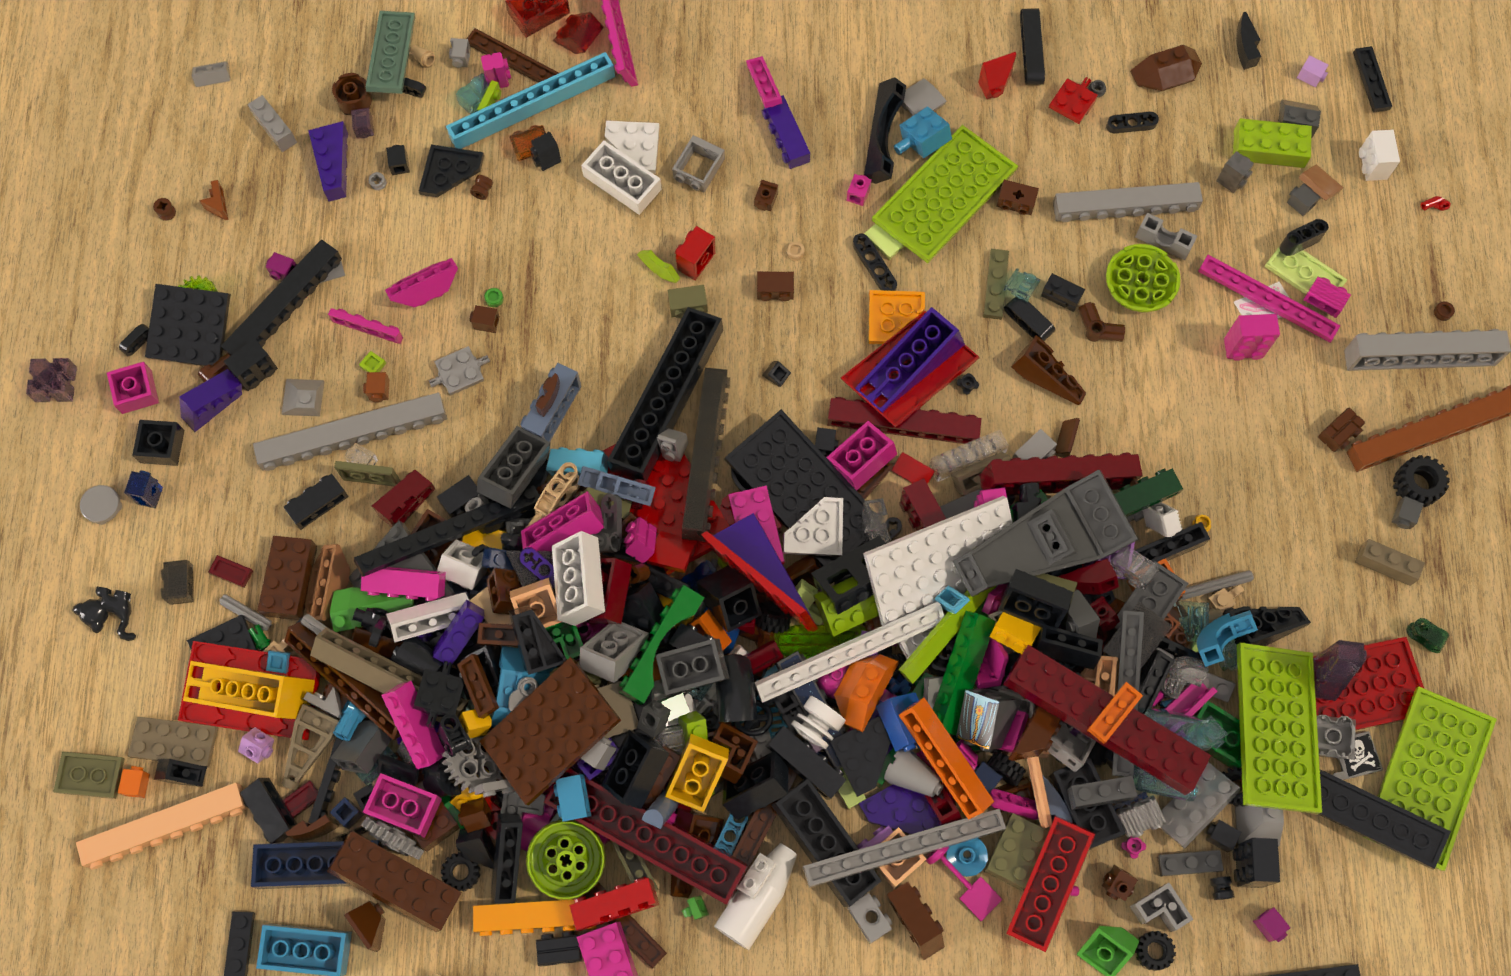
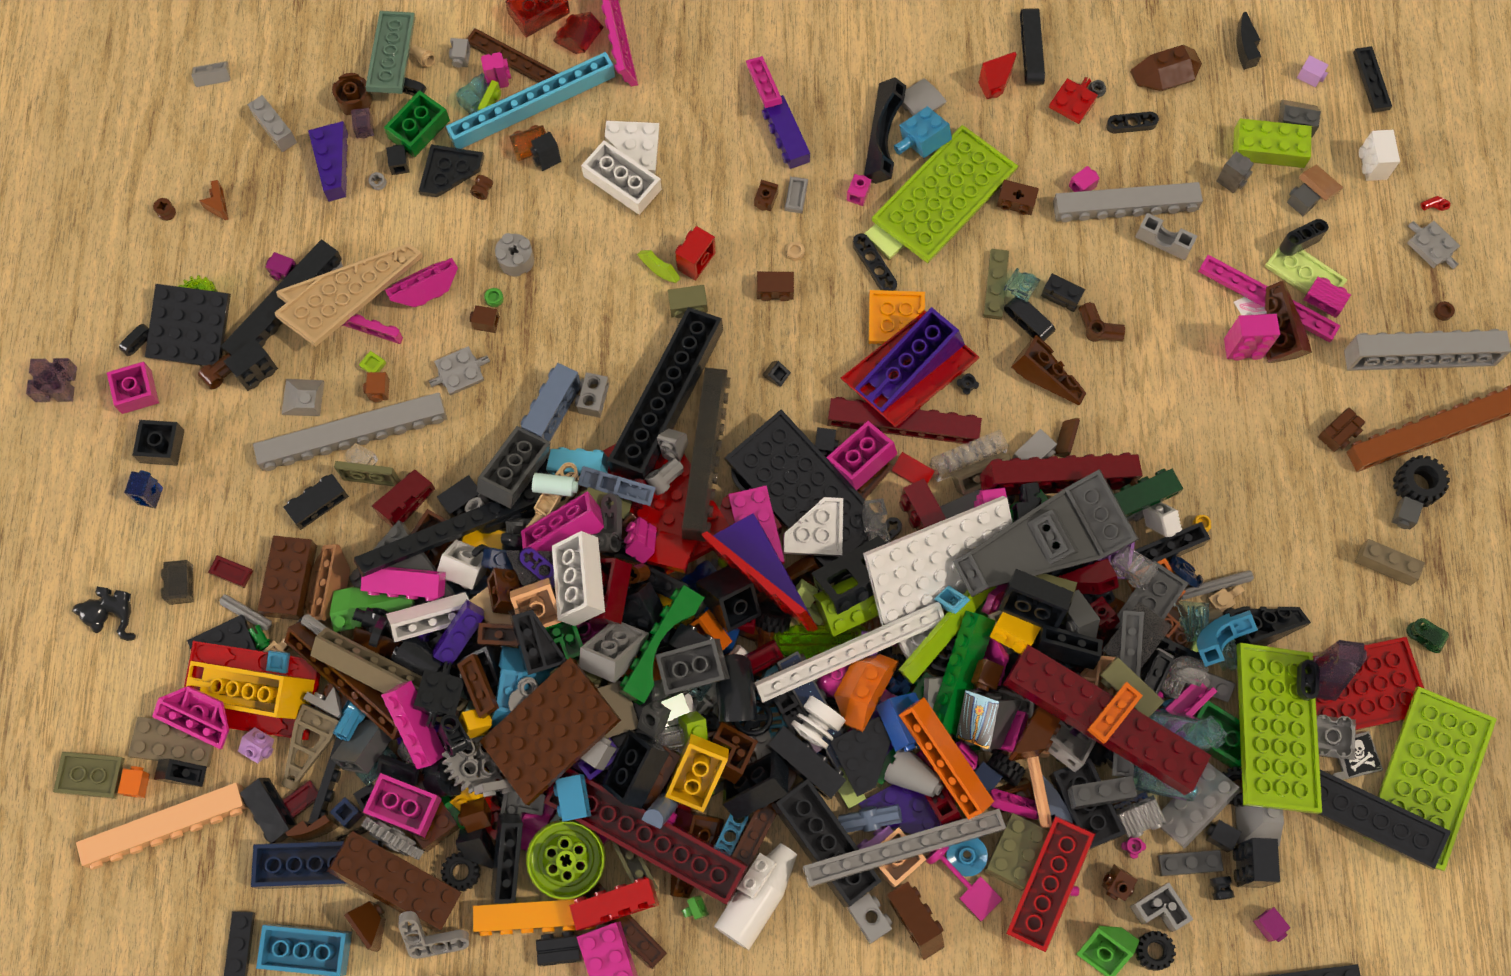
light grey tile [80,485,122,525] -> none
dark purple wedge [179,369,242,432] -> none
reddish brown slope [535,373,560,417] -> none
light grey window [672,135,725,192] -> none
lime brick [1106,244,1180,312] -> none
none -> dark pink wedge [152,686,229,749]
none -> tan wing [275,243,423,347]
none -> green brick [384,90,450,157]
none -> light grey beam [399,911,469,959]
none -> light grey brick [495,233,535,277]
none -> light aqua brick [532,473,578,497]
none -> light grey brick [575,372,609,418]
none -> light grey piece [645,458,684,495]
none -> light grey tile [785,176,808,214]
none -> sand blue piece [838,804,902,833]
none -> reddish brown brick [971,659,1004,692]
none -> dark pink brick [1069,166,1100,192]
none -> olive brick [1099,657,1165,717]
none -> dark blue tile [1169,556,1203,588]
none -> reddish brown wedge [1265,280,1312,363]
none -> black plate [1296,660,1320,700]
none -> light grey plate [1407,221,1460,269]

